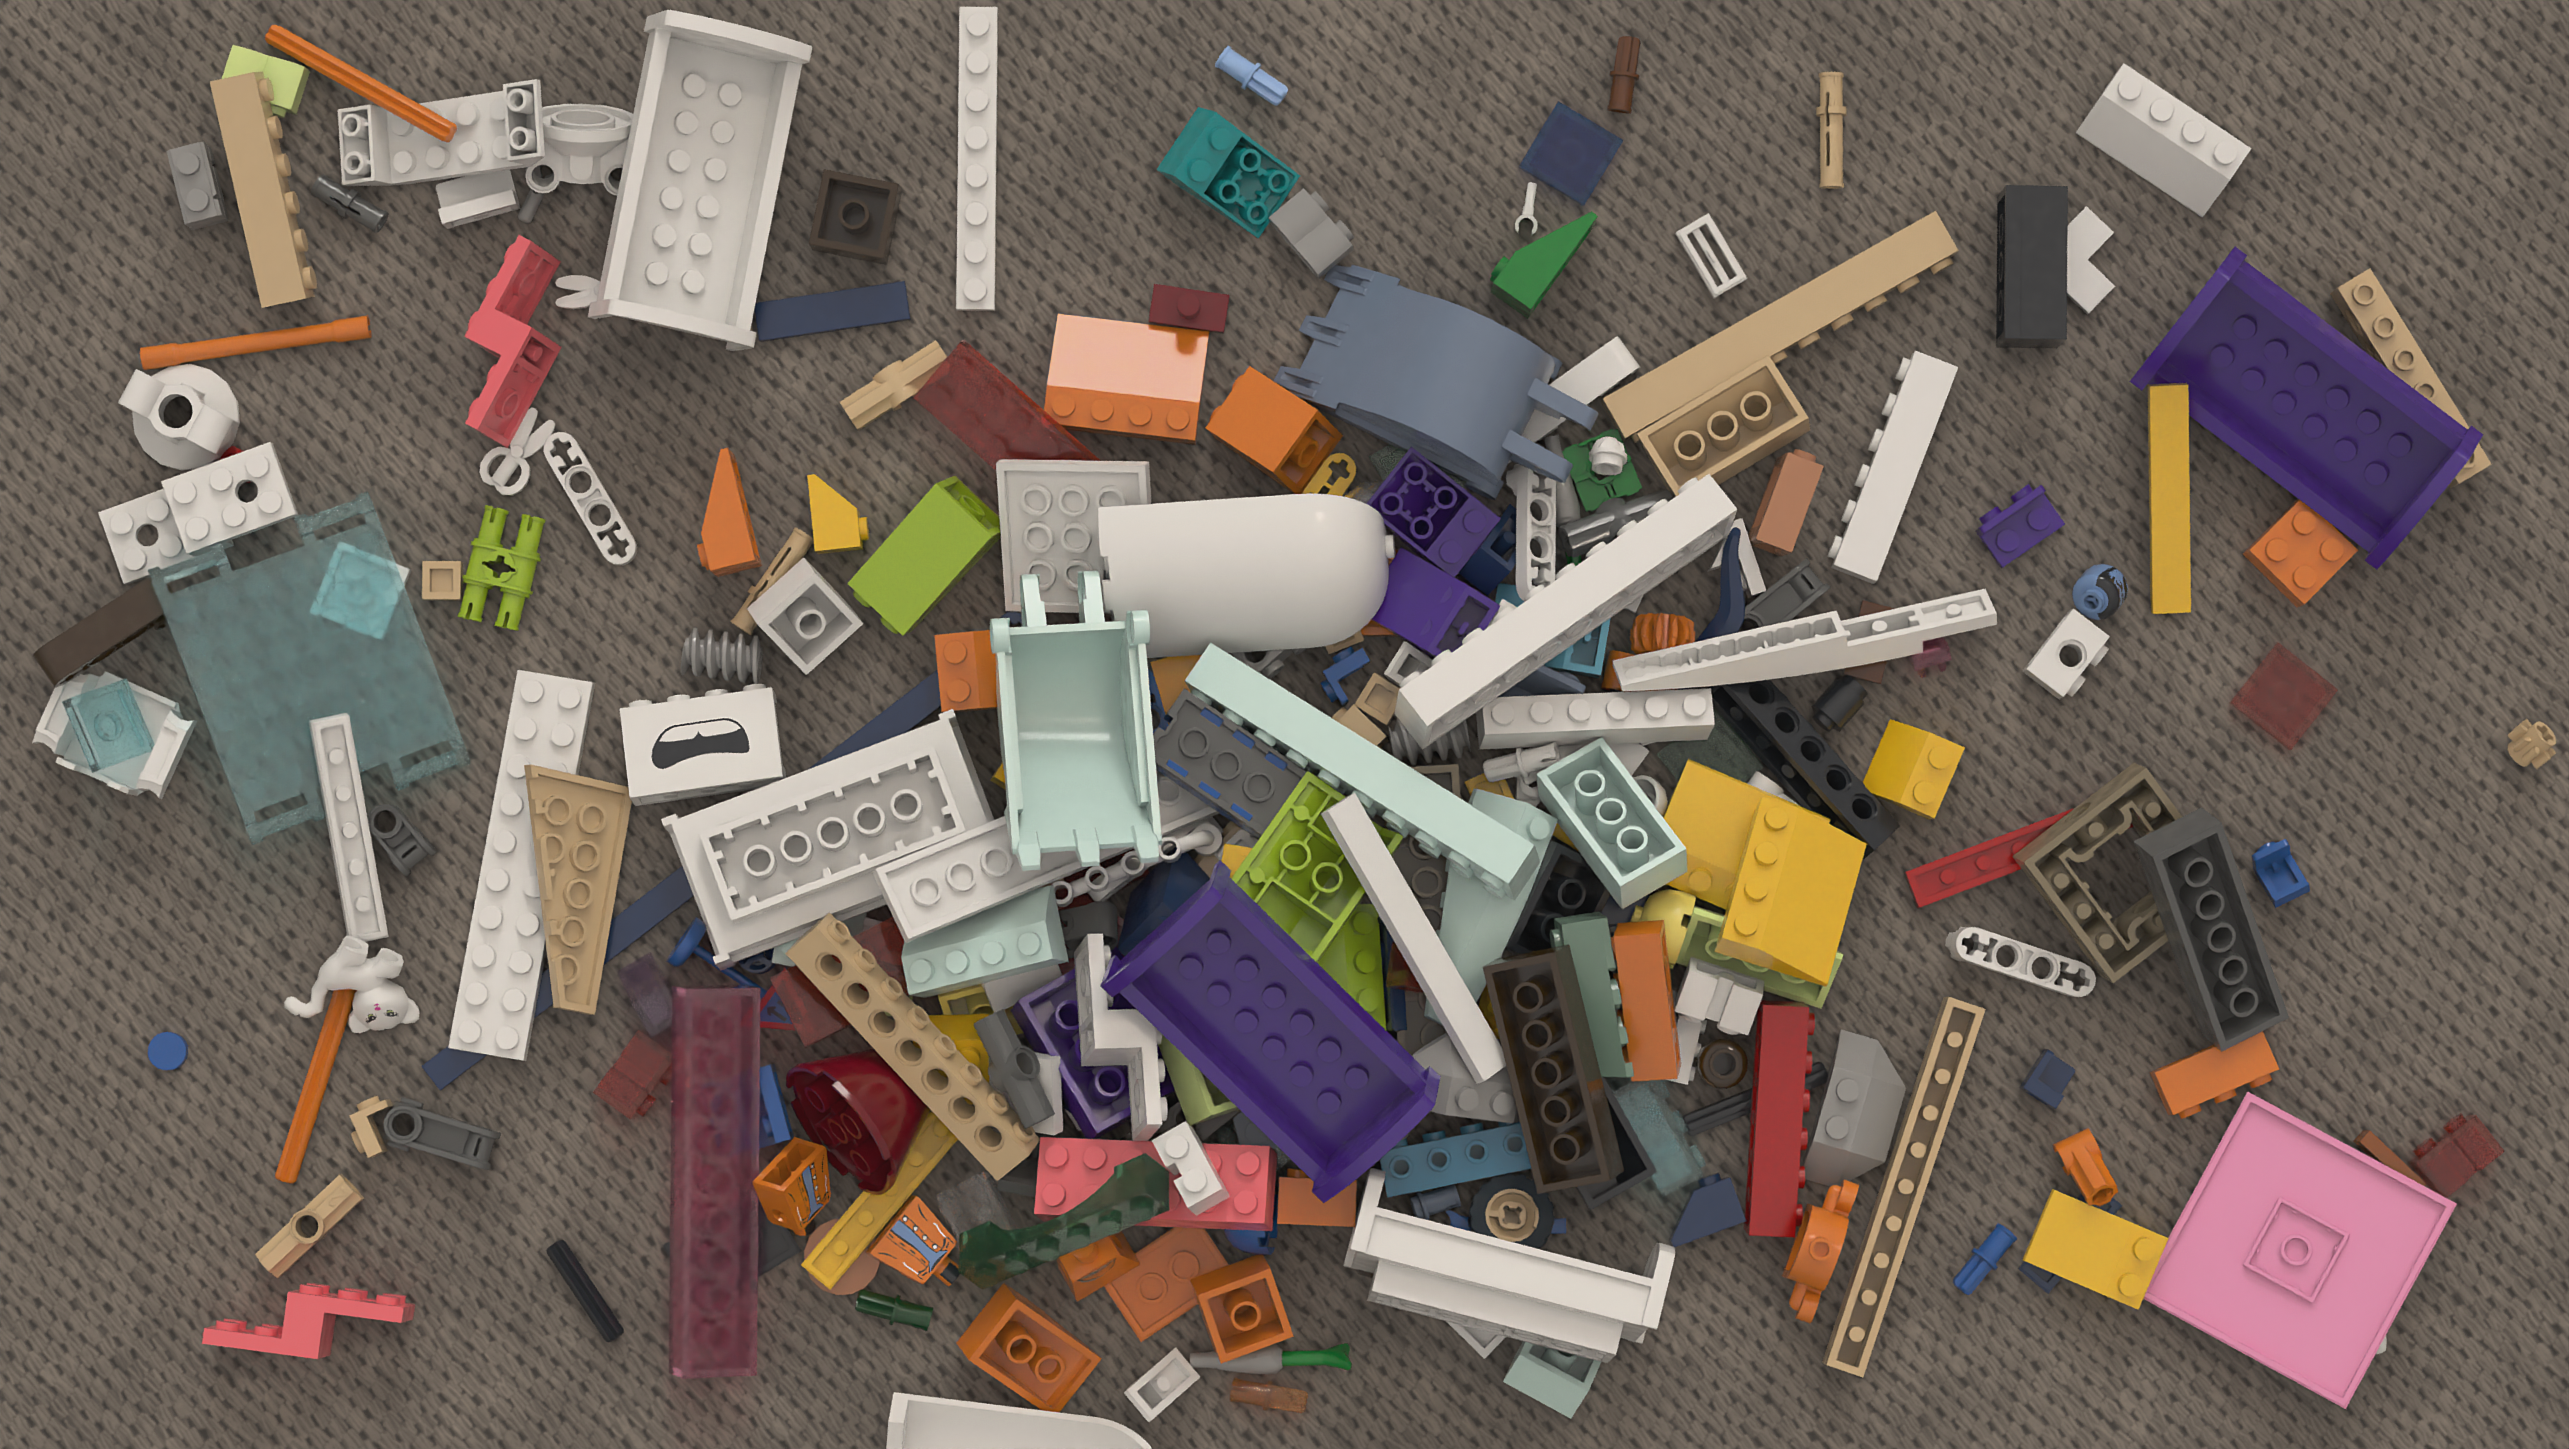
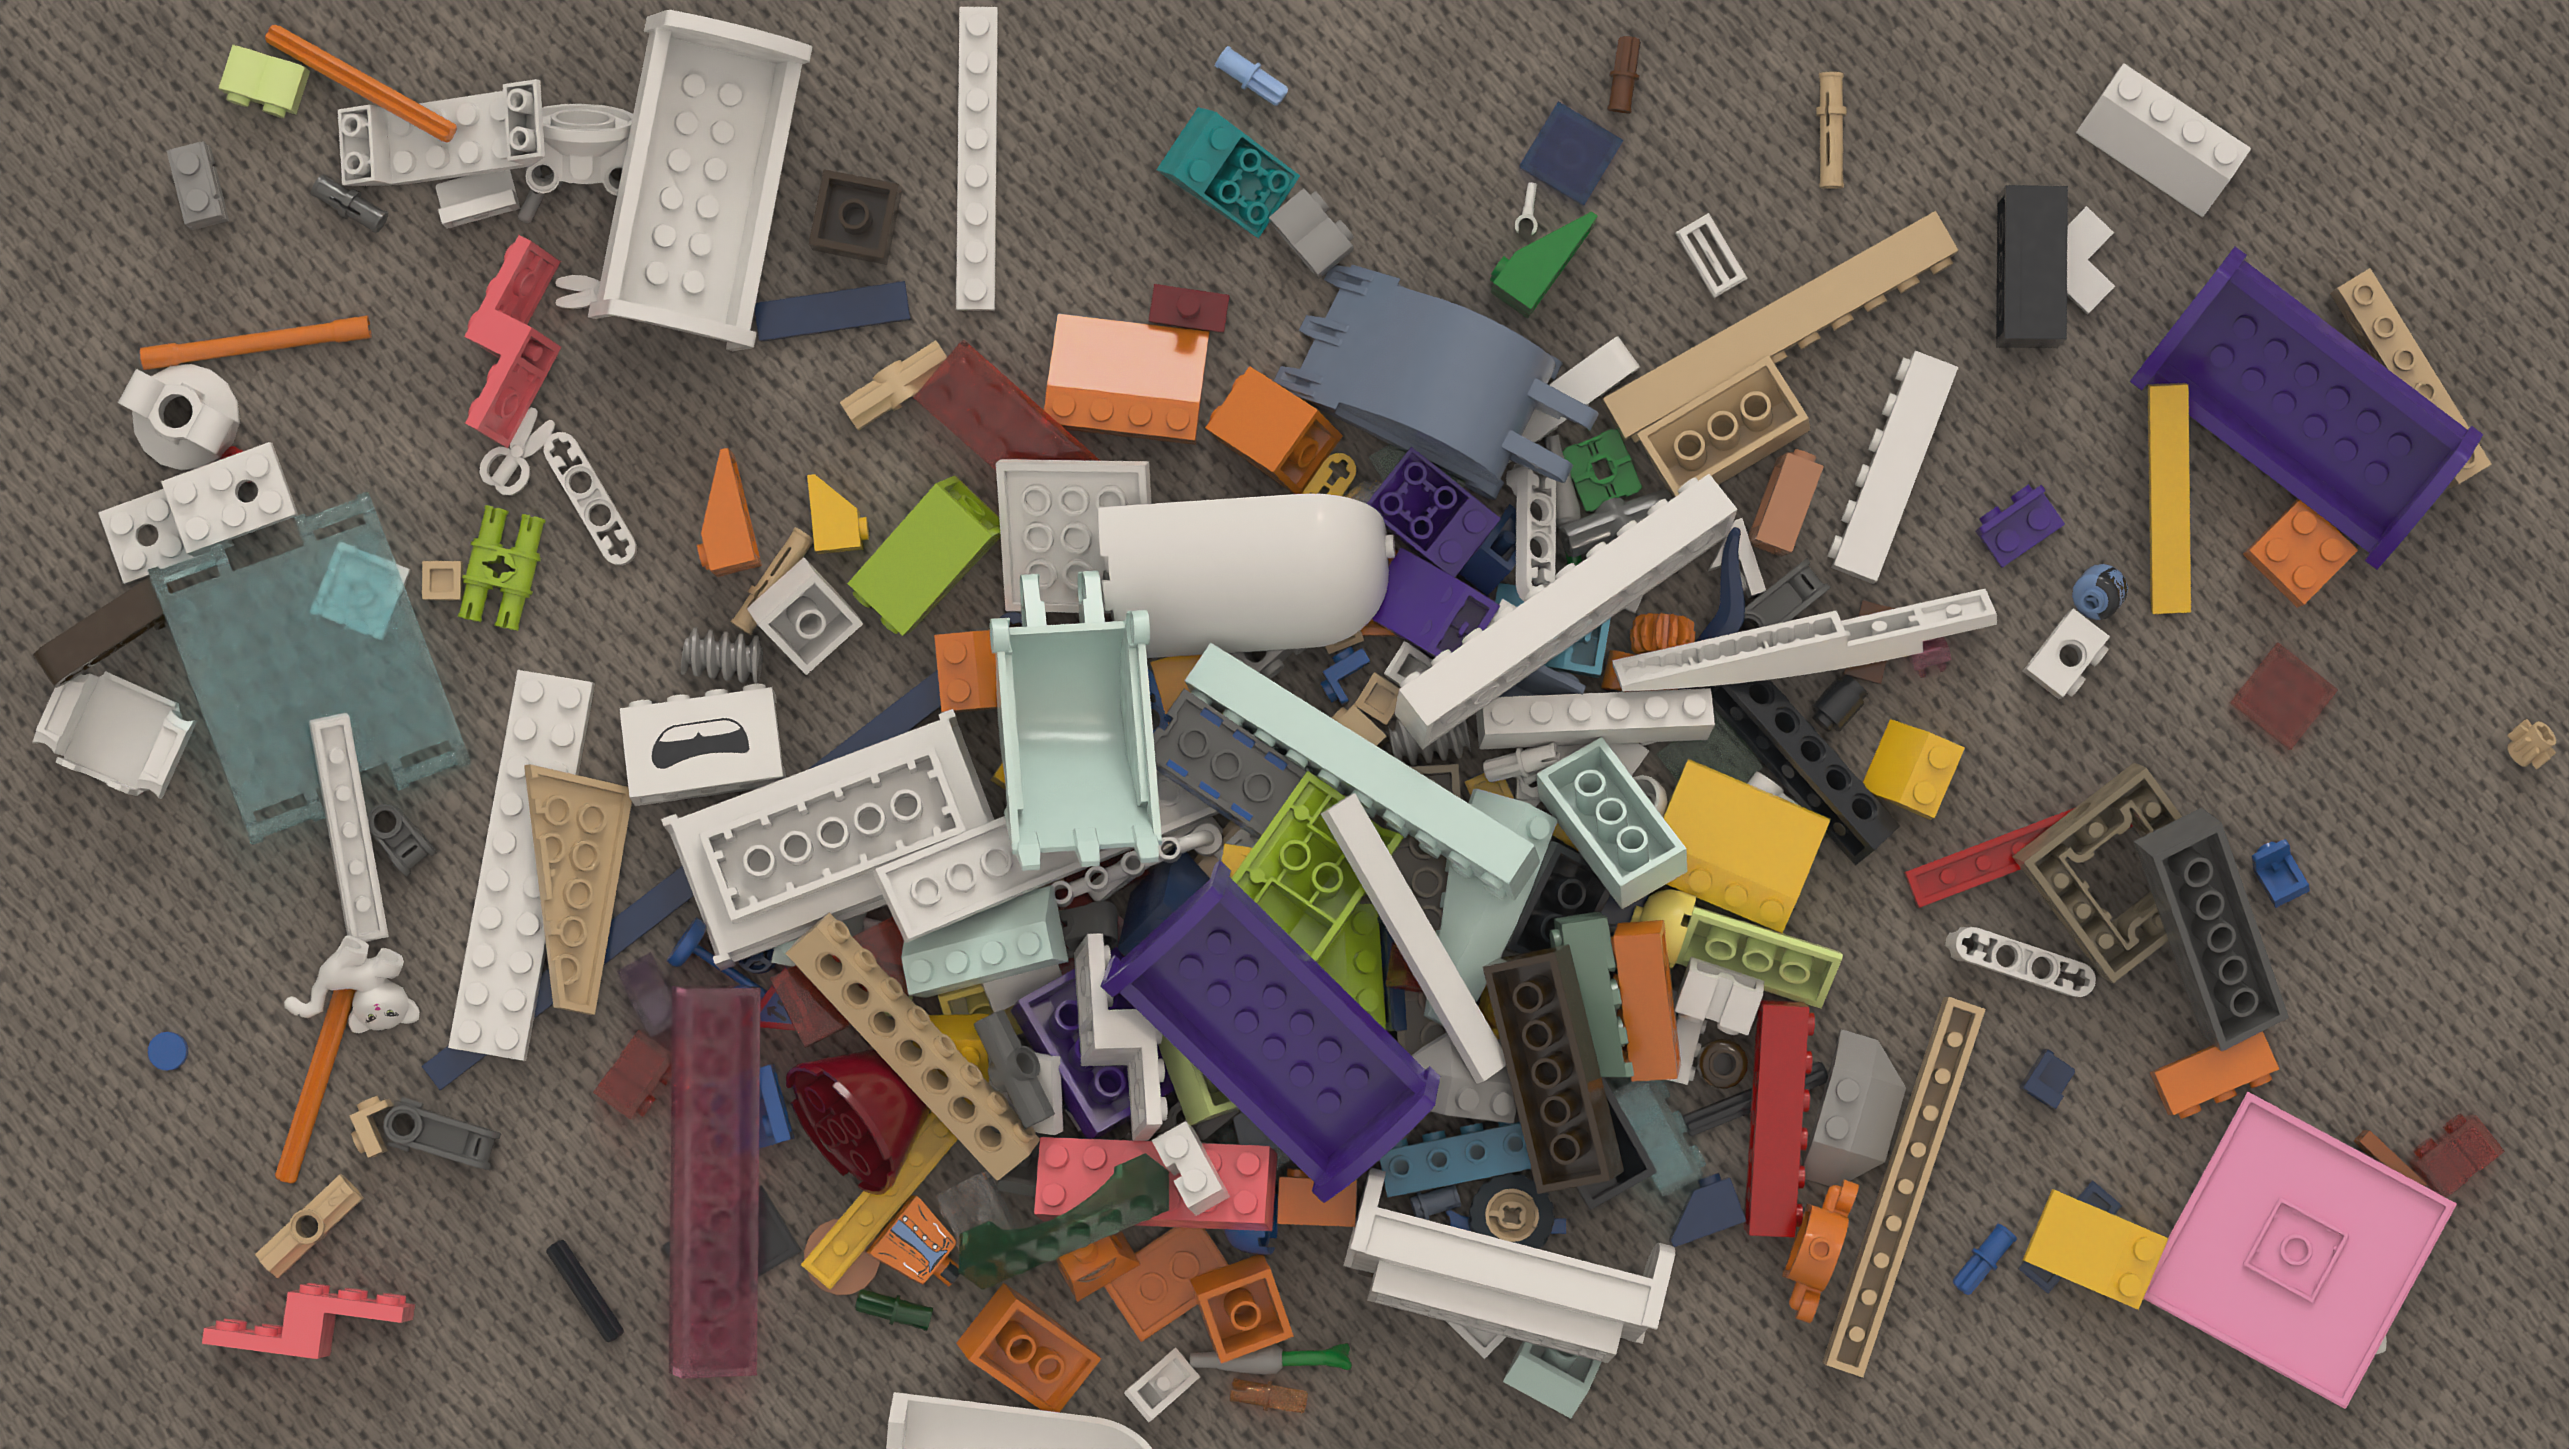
clear light blue tile [62,679,155,773] -> none
tan brick [210,72,317,308] -> none
orange torso [752,1137,831,1236] -> none
white plate [1589,437,1627,475] -> none
yellow slope [1714,797,1867,987] -> none
orange piece [2053,1128,2118,1206] -> none

